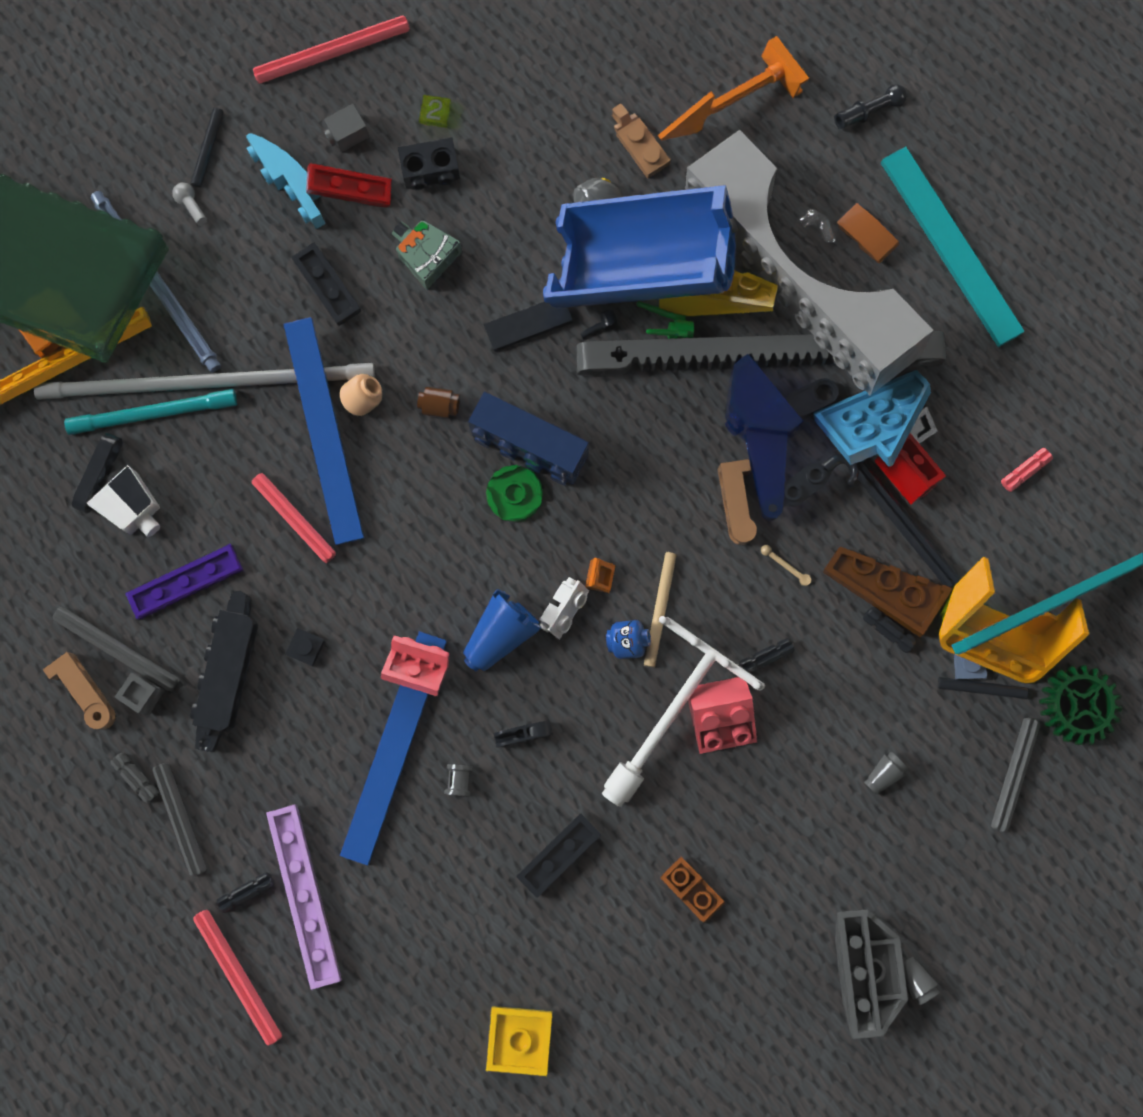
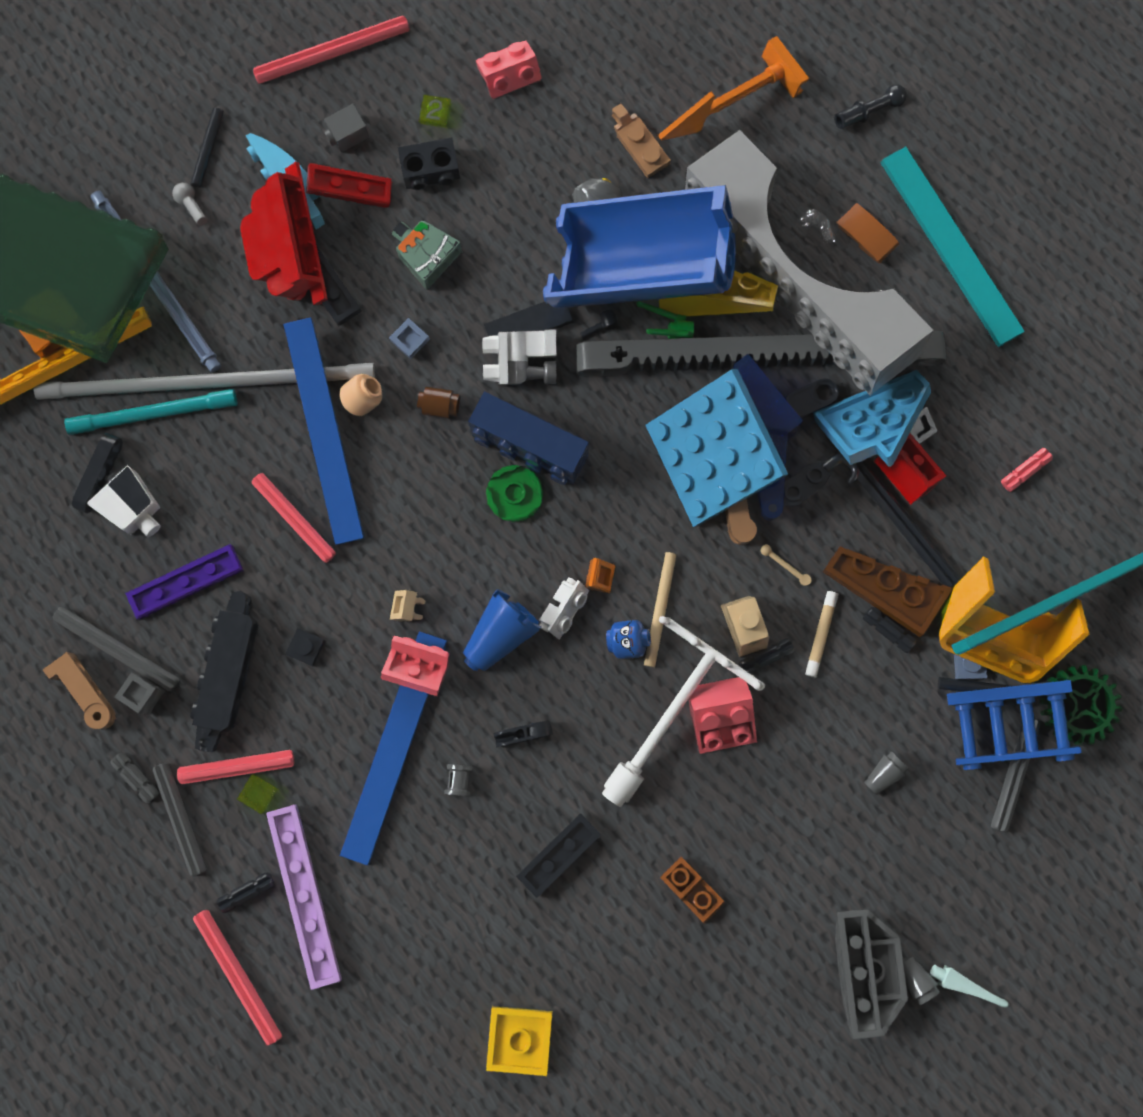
none -> coral axle [177,750,295,784]
none -> clear neon green tile [237,773,278,814]
none -> red brick [240,162,328,305]
none -> sand blue plate [389,318,430,360]
none -> tan tile [390,590,426,622]
none -> coral bracket [476,40,542,99]
none -> white hips [482,330,556,385]
none -> dark azure plate [646,369,788,527]
none -> tan torso [721,596,769,657]
none -> tan bar [805,591,839,678]
none -> light aqua piece [930,965,1009,1007]
none -> blue fence [947,680,1081,770]

